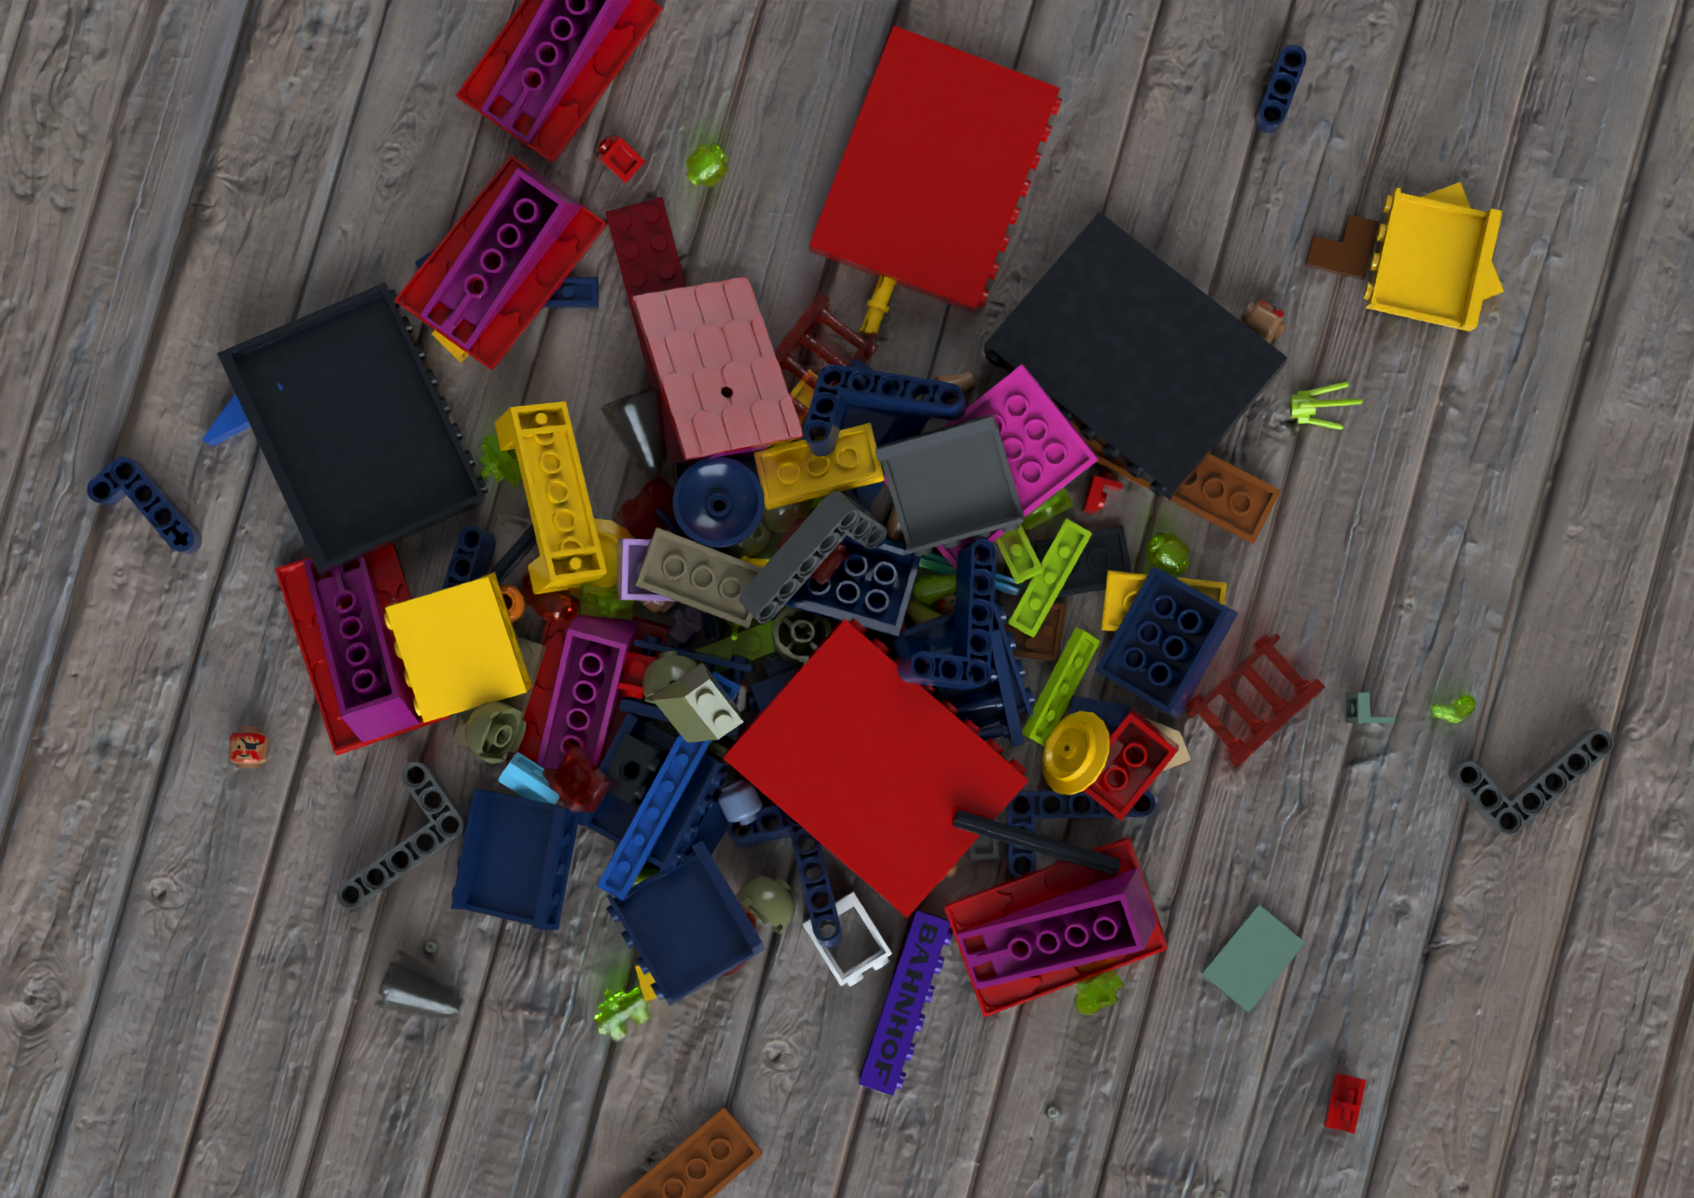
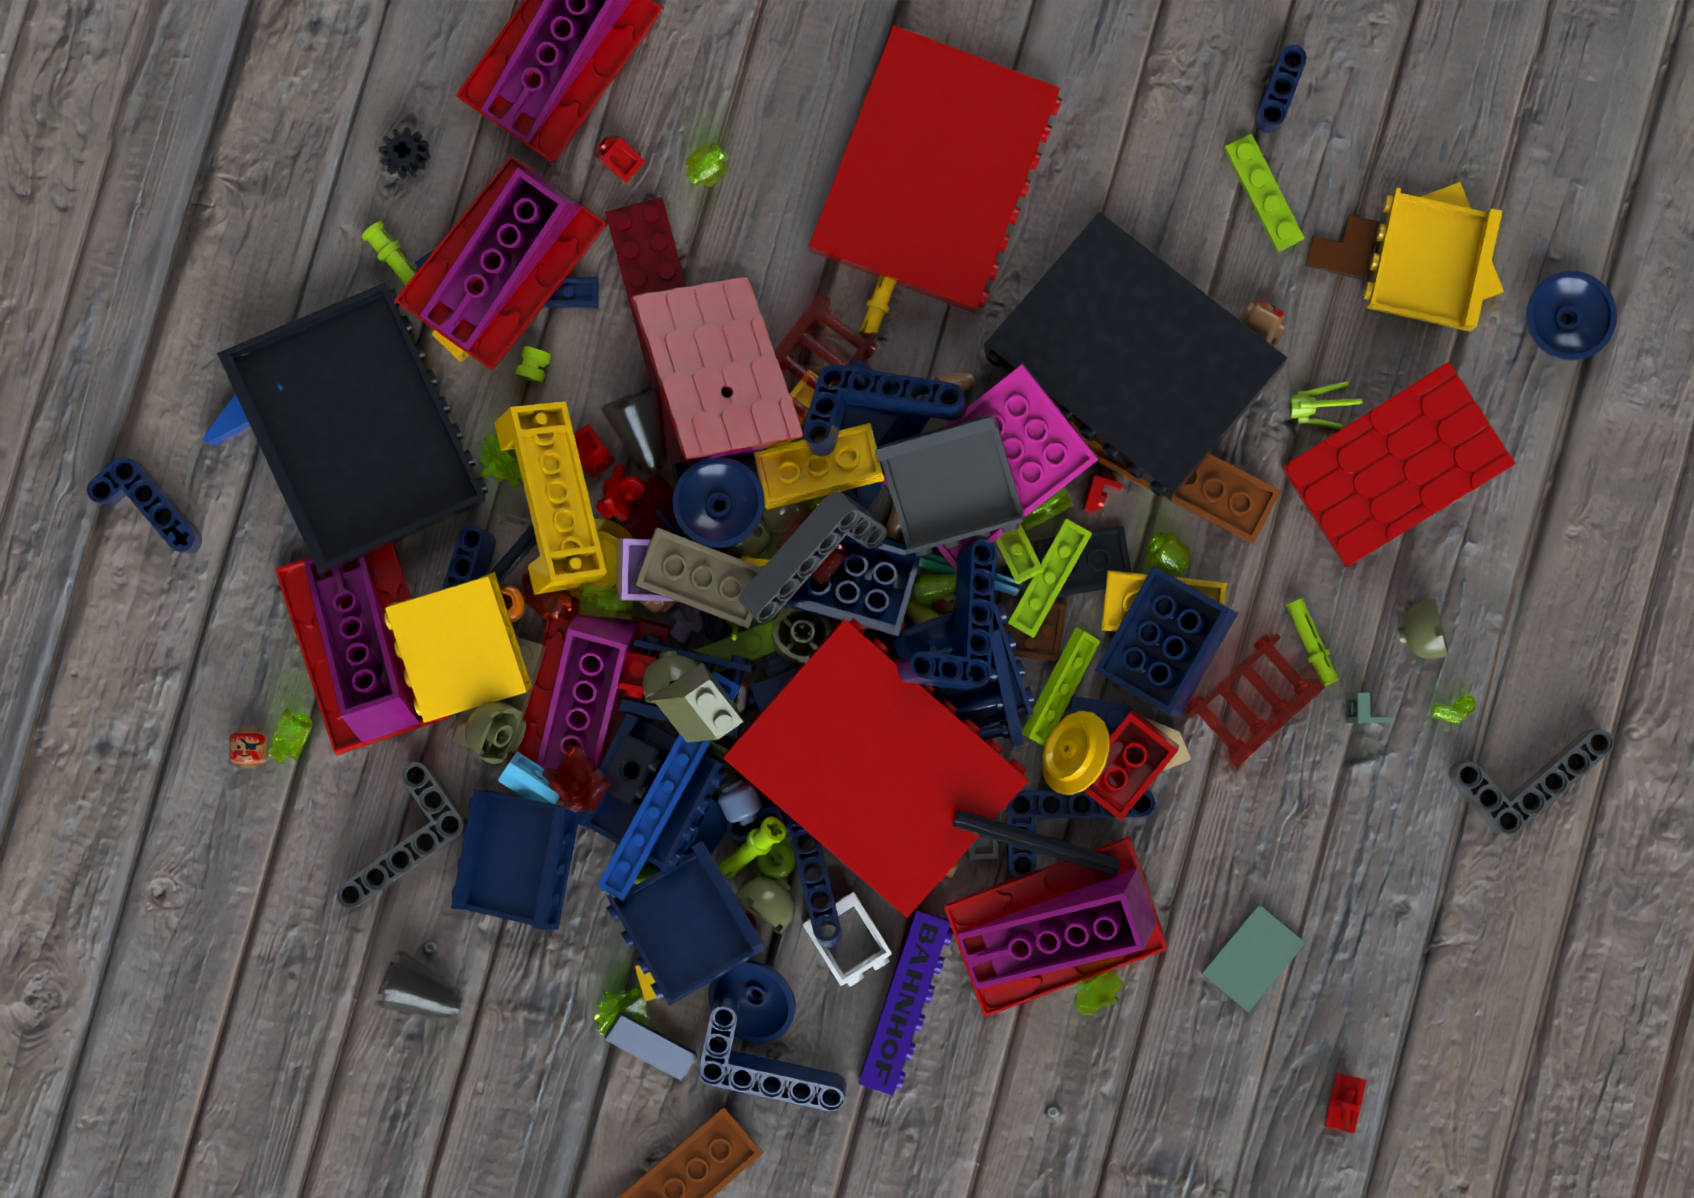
none -> clear neon green hips [268,708,313,764]
none -> lime pin [361,221,417,286]
none -> black gear [379,127,431,179]
none -> lime wheel [515,346,552,384]
none -> red bracket [574,424,615,477]
none -> red hips [596,464,645,522]
none -> tile [604,1011,697,1080]
none -> dark blue beam [699,993,847,1111]
none -> dark blue dish [708,960,796,1043]
none -> lime pin [718,817,786,879]
none -> clear neon green head [757,841,796,880]
none -> lime plate [1224,133,1305,254]
none -> red piece [1281,362,1516,568]
none -> lime pin [1286,598,1340,687]
none -> olive cylinder [1398,598,1449,659]
none -> dark blue dish [1526,271,1617,361]

